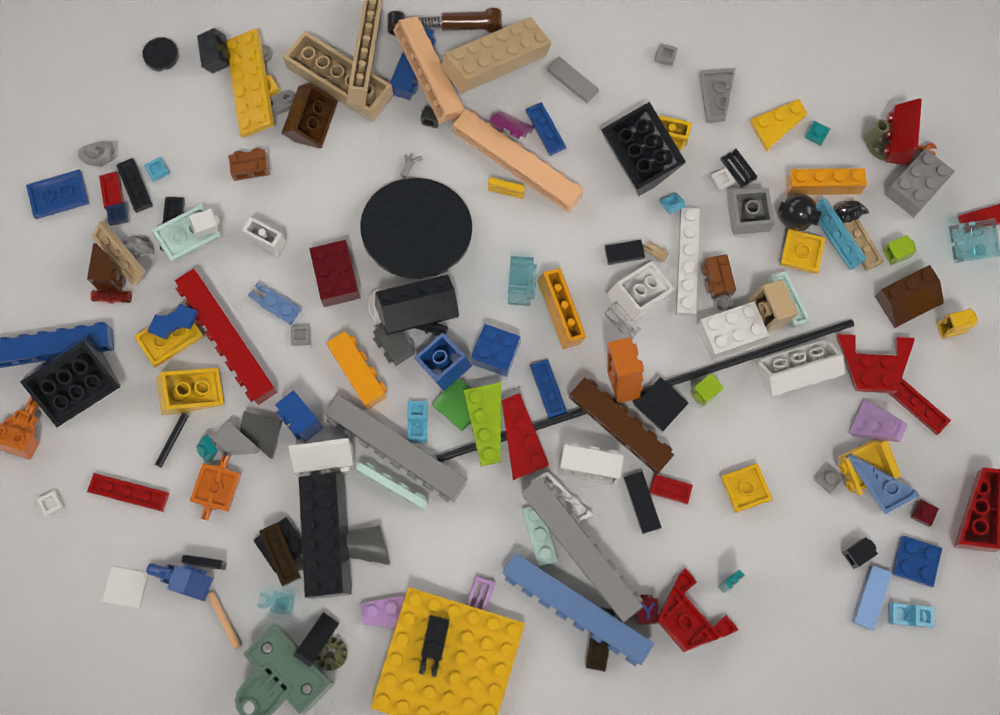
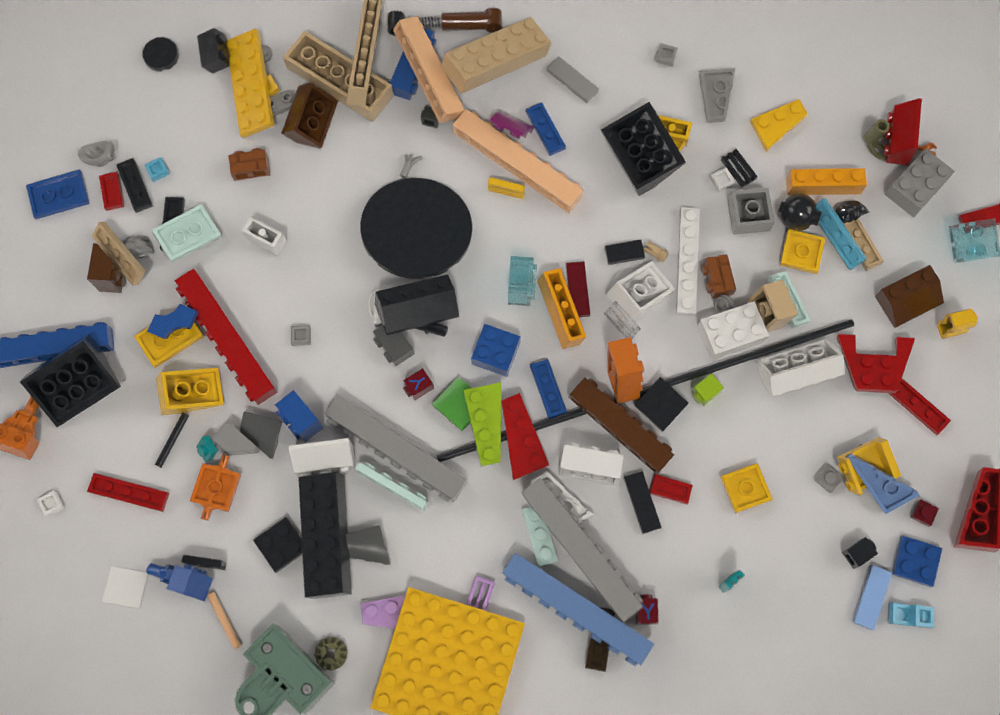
clear red pin [91,289,132,304] -> none
dark blue plate [106,203,129,226] -> none
white brick [189,209,220,239] -> none
medium blue hinge [248,283,301,325] -> none
clear light blue plate [257,591,295,615] -> none
dark brown plate [259,522,302,587] -> none
black tile [293,612,340,667] -> none
dark red brick [309,240,361,307] -> none
light orange brick [326,331,387,410] -> none
medium azure slope [407,401,428,443] -> none
blue brick [414,332,472,391] -> none
black hinge [419,615,450,677] -> none
red wing [656,568,738,653] -> none
medium azure tile [660,192,686,215] -> none
teal plate [805,121,830,146] -> none
lavender wing [850,400,908,442] -> none
lime brick [882,235,917,266] -> none
none -> dark red brick [403,368,434,400]
none -> dark red tile [566,261,591,317]

